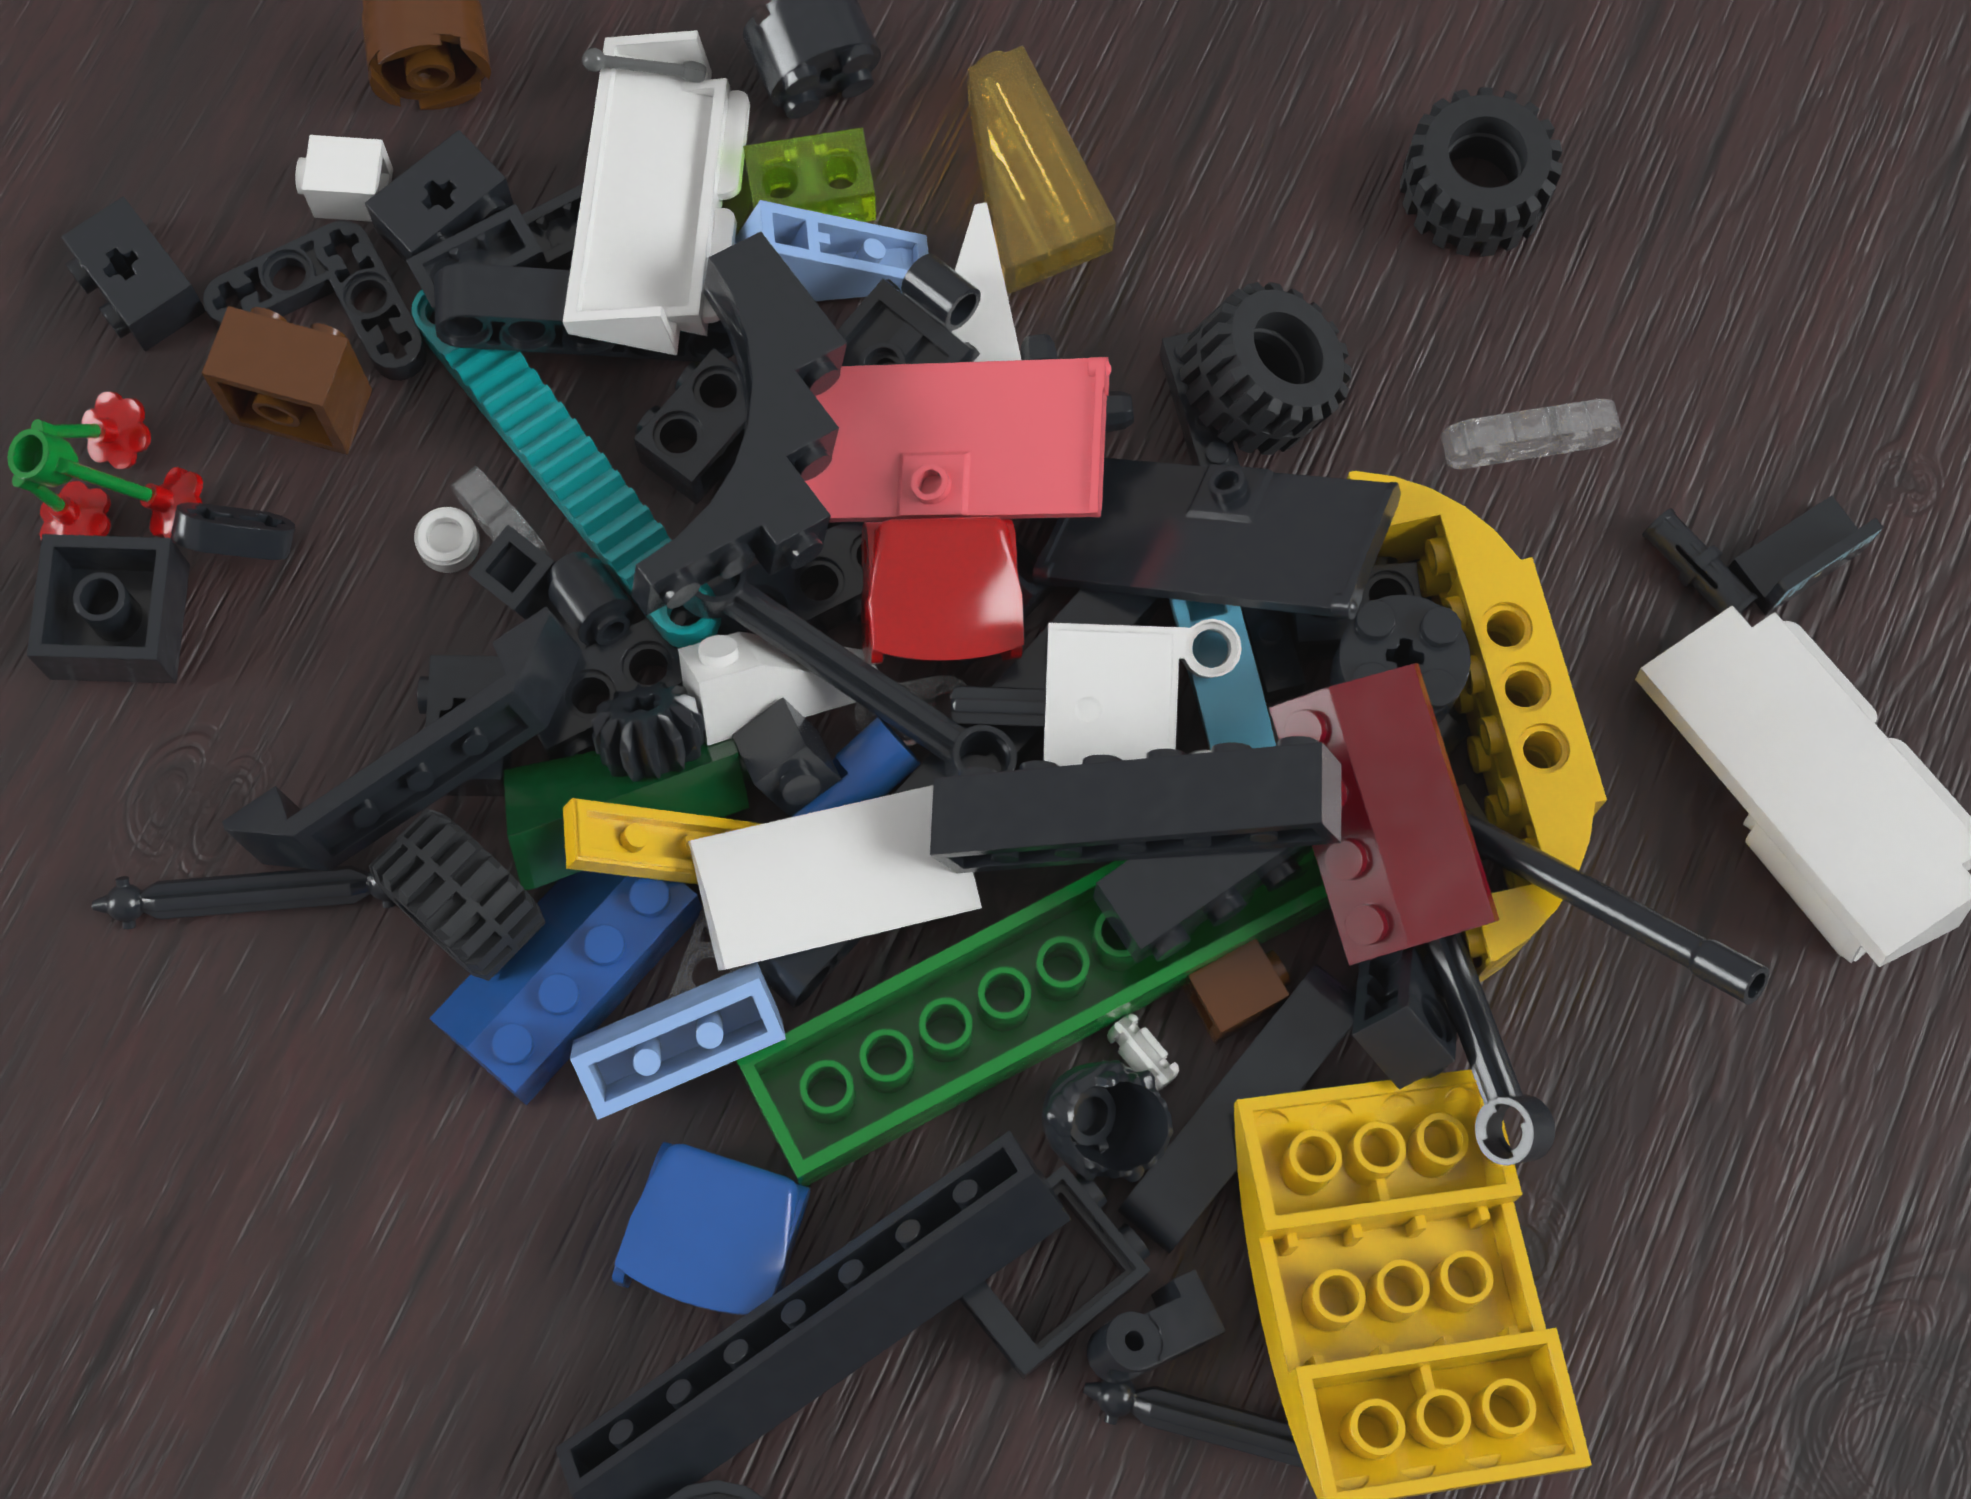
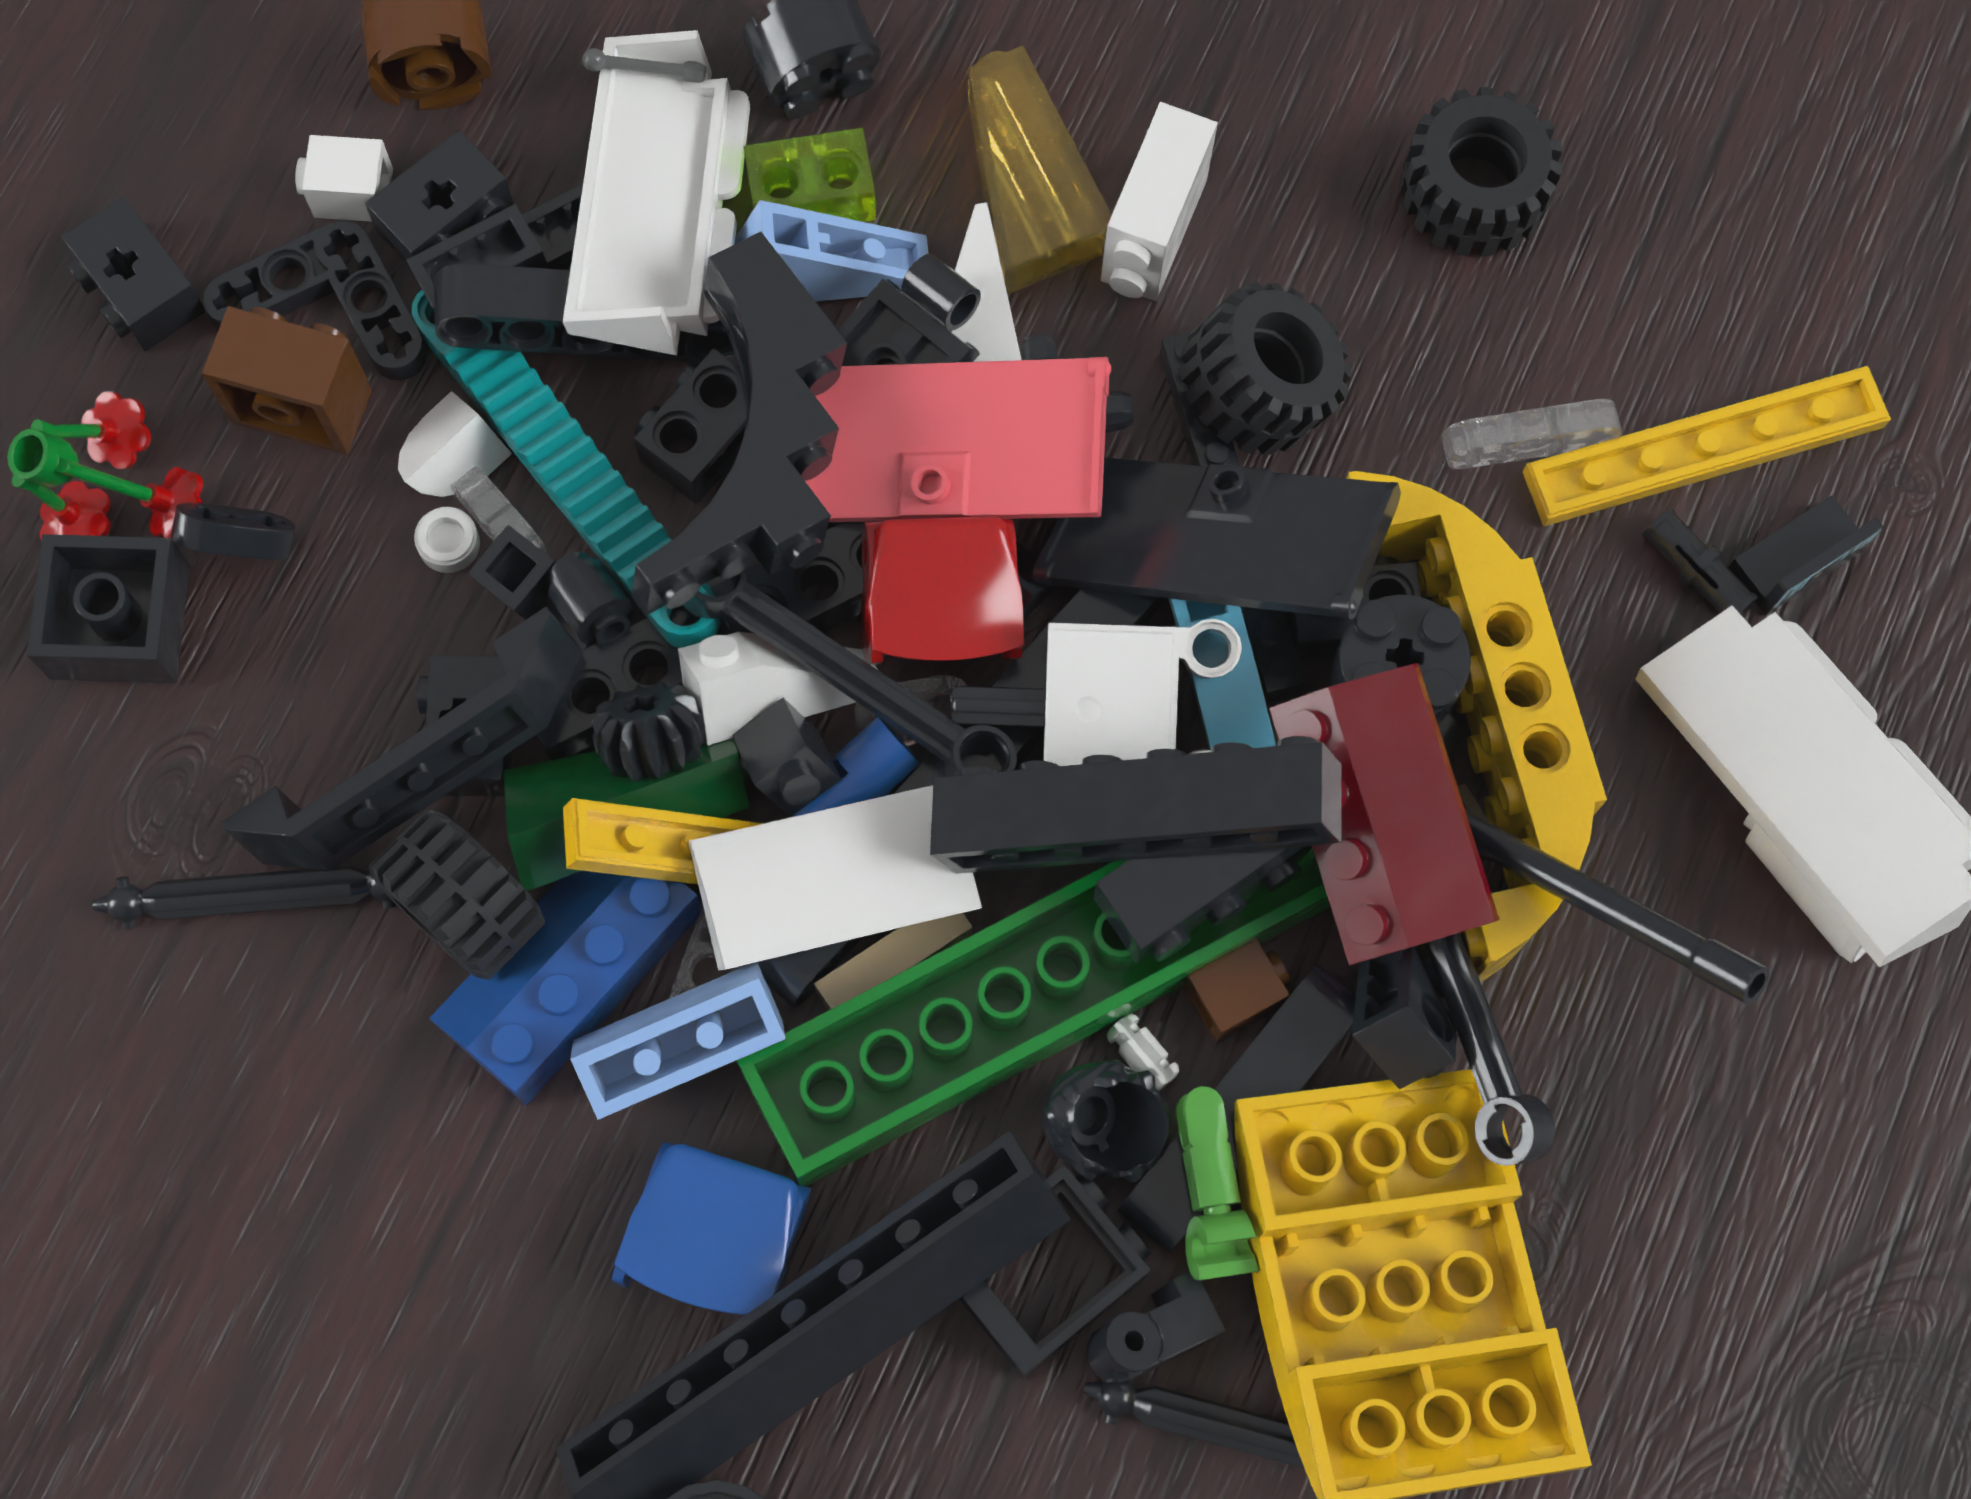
none -> white brick [398,391,512,497]
none -> tan piece [814,913,973,1011]
none -> white brick [1101,102,1218,301]
none -> bright green piece [1175,1086,1259,1280]
none -> yellow tile [1522,366,1891,527]

